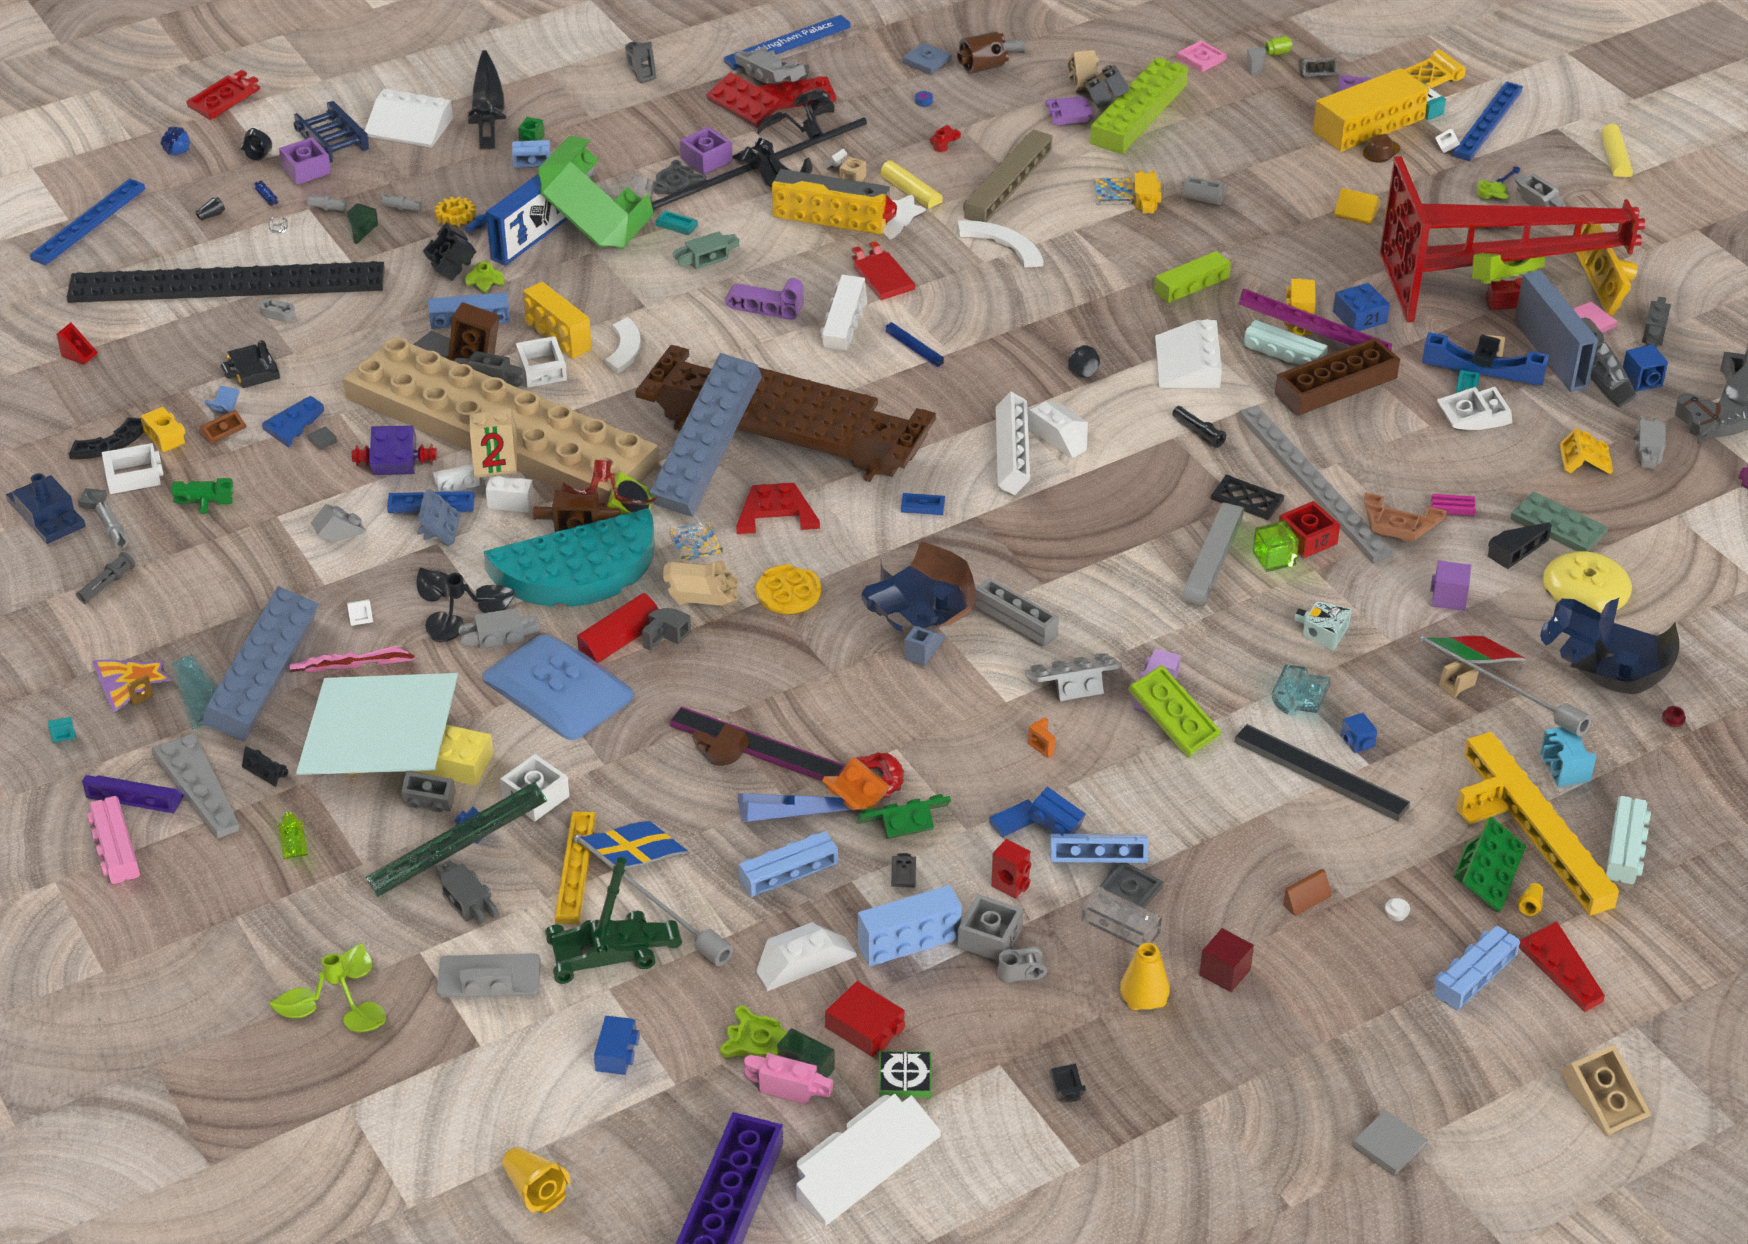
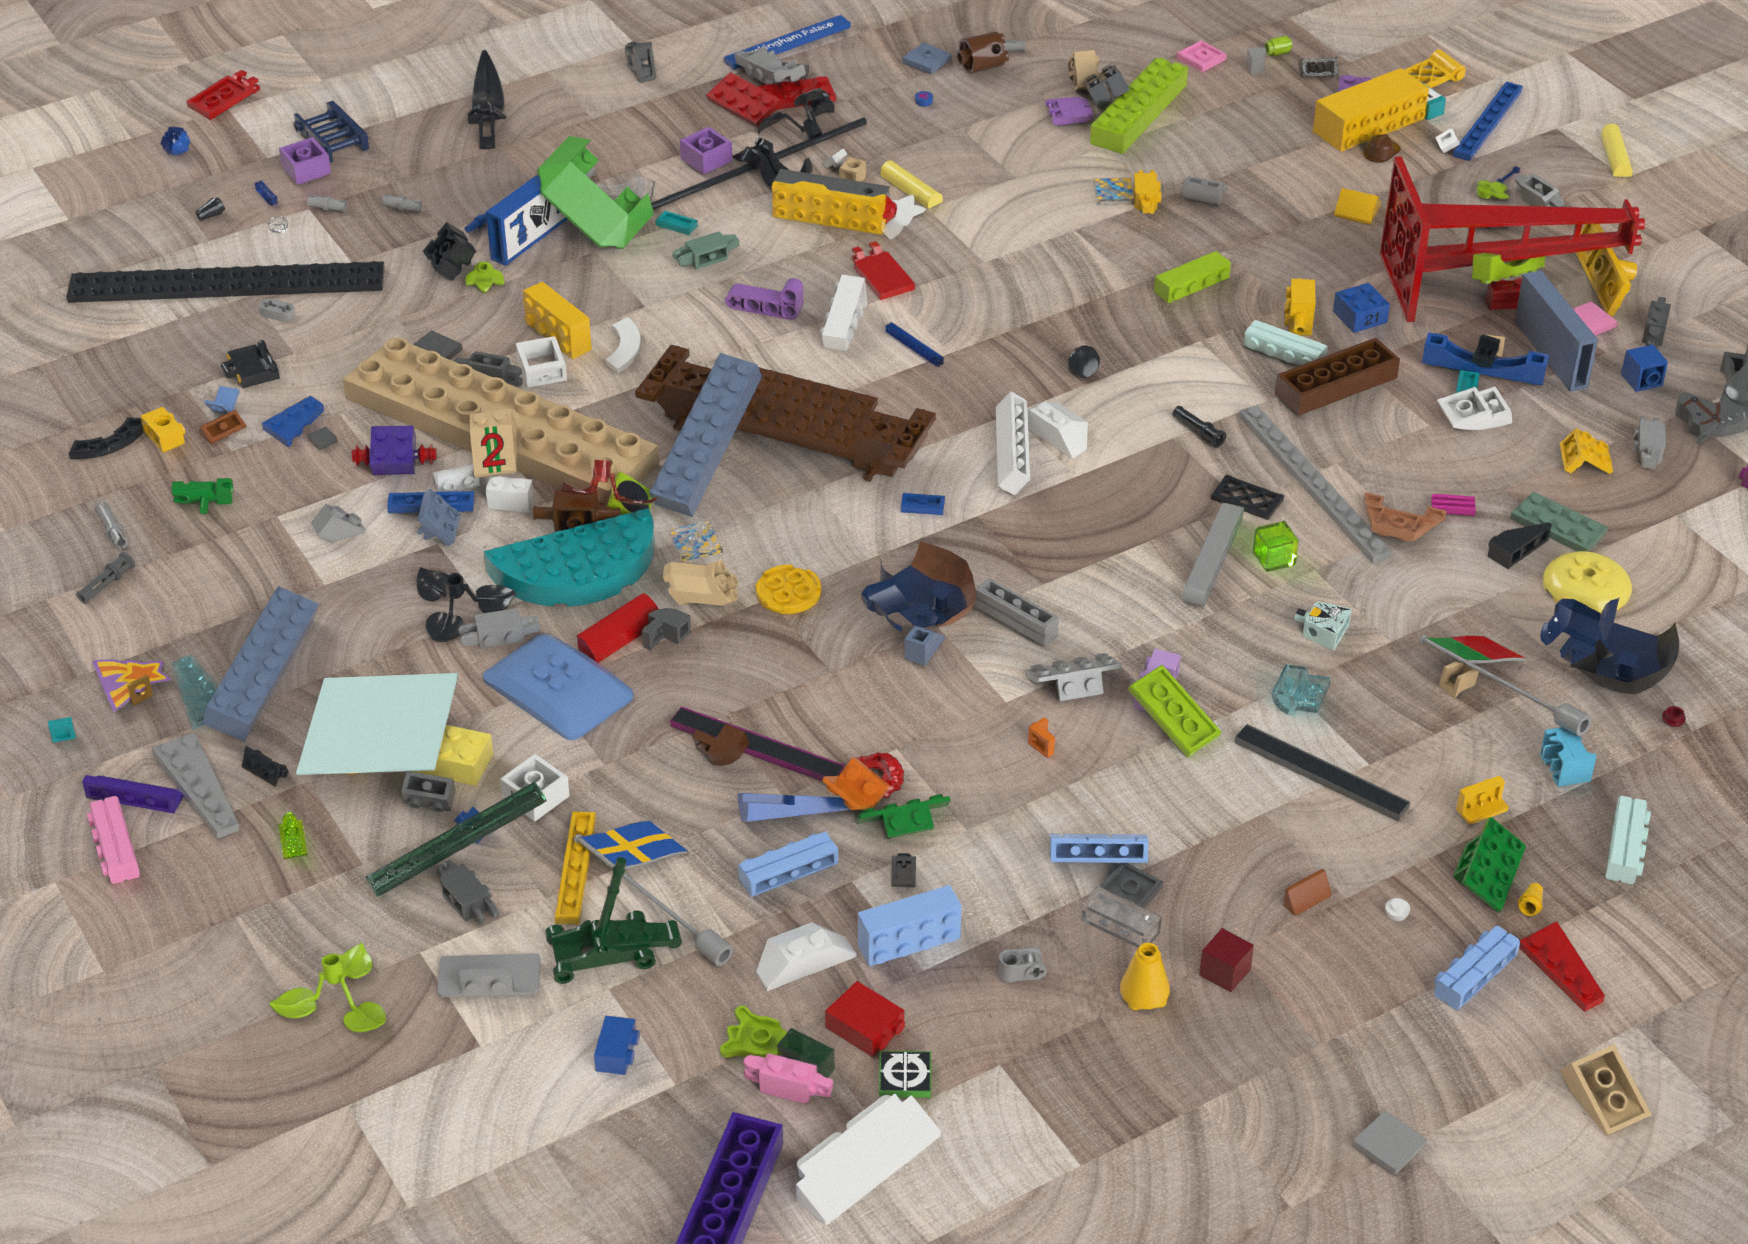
dark blue brick [6,473,86,544] -> none
blue tile [30,179,145,265] -> none
red slope [56,322,98,365] -> none
dark grey tile [78,488,107,509] -> none
white window [102,443,164,494] -> none
black hair [241,128,272,161] -> none
bright pink sword [290,646,415,672] -> none
clear green slope [346,203,378,244] -> none
white tile [347,599,373,626] -> none
white slope [365,89,453,148] -> none
medium blue brick [428,292,510,329] -> none
yellow gear [434,196,476,227] -> none
reddish brown brick [448,302,500,361] -> none
yellow cone [502,1147,571,1213] -> none
light blue brick [512,140,551,168] -> none
green brick [518,117,545,142] -> none
dark grey tile [653,160,706,194] -> none
red wing [736,483,820,534] -> none
red plate [930,125,961,152] -> none
white tile [957,221,1043,268] -> none
light grey brick [958,894,1023,961] -> none
dark tan brick [963,129,1053,222] -> none
blue tile [989,799,1035,838] -> none
red brick [991,839,1032,899] -> none
blue brick [1028,786,1086,836] -> none
black bracket [1050,1063,1086,1103] -> none
white slope [1155,319,1222,389] -> none
magenta tile [1239,289,1392,351] -> none
red brick [1277,501,1340,559] -> none
blue brick [1341,712,1377,753] -> none
medium lavender head [1430,560,1471,611] -> none
yellow brick [1464,732,1619,916] -> none
dark grey piece [1581,318,1638,407] -> none

